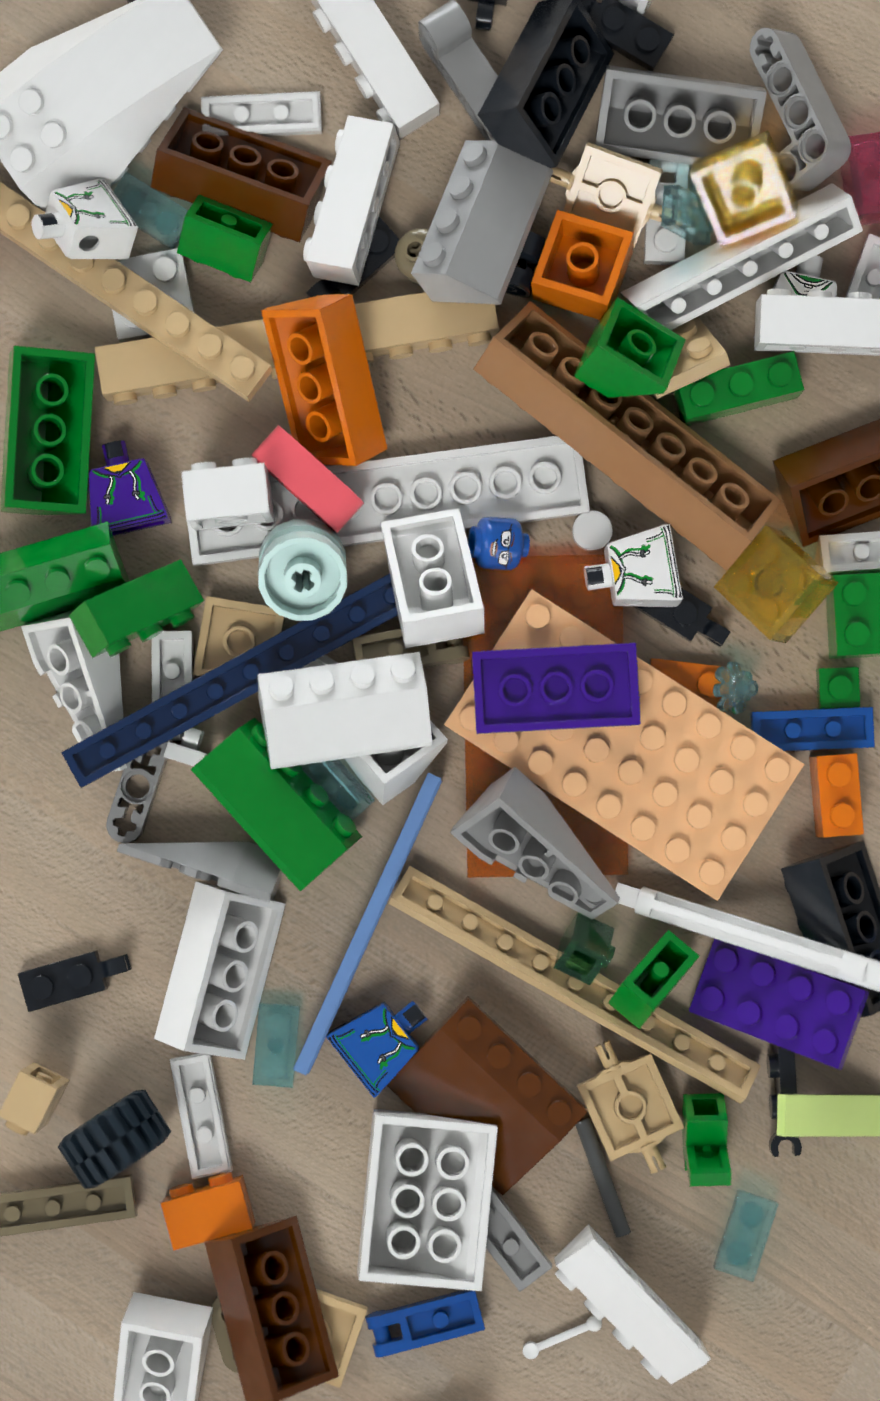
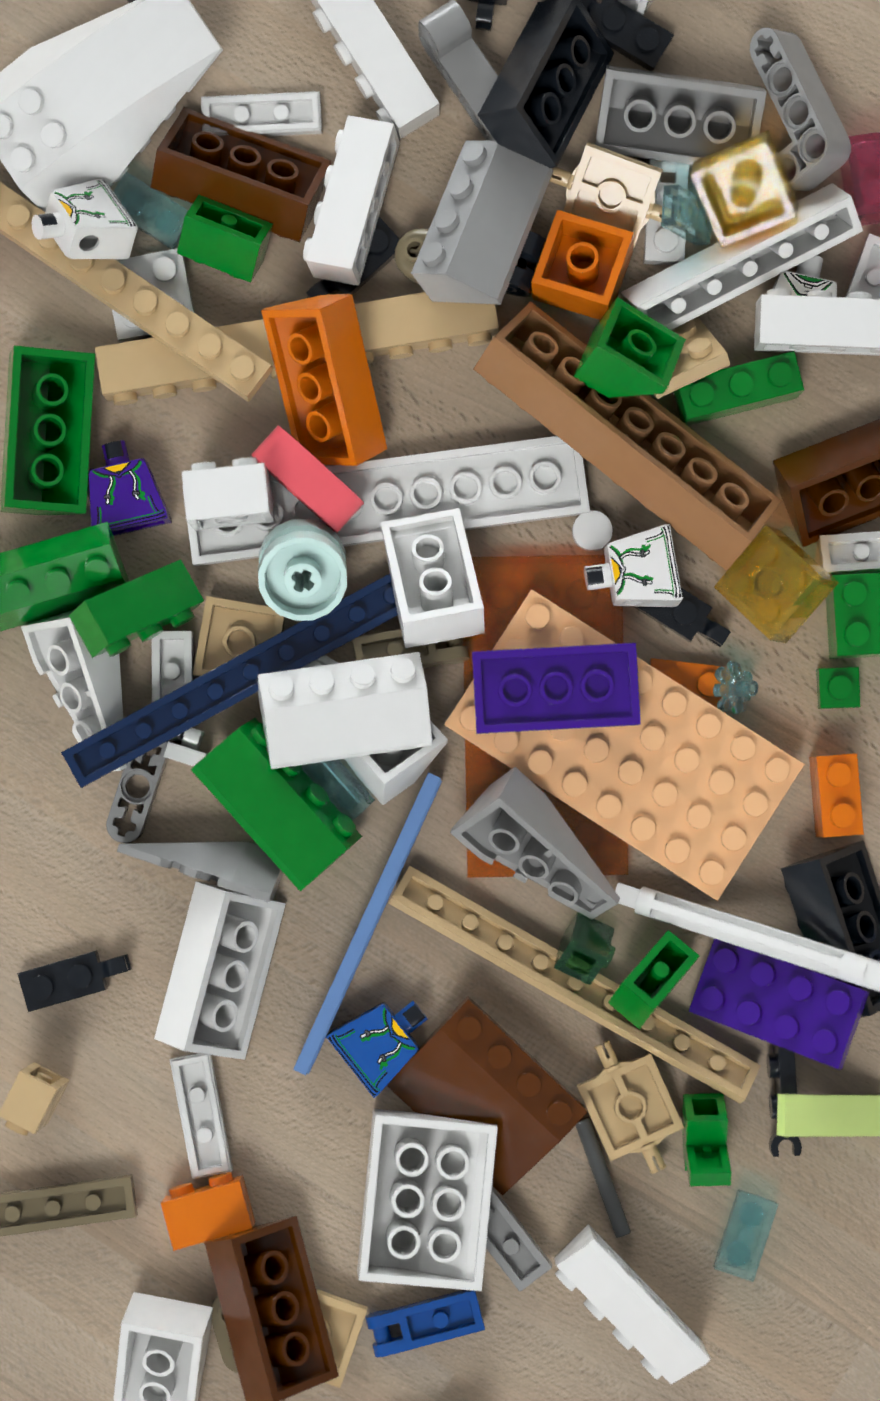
black wheel [58,1089,171,1189] -> none
clear light blue plate [252,1002,300,1088] -> none
blue head [468,517,530,570] -> none
white hinge [523,1316,602,1359] -> none
blue plate [750,707,875,751] -> none

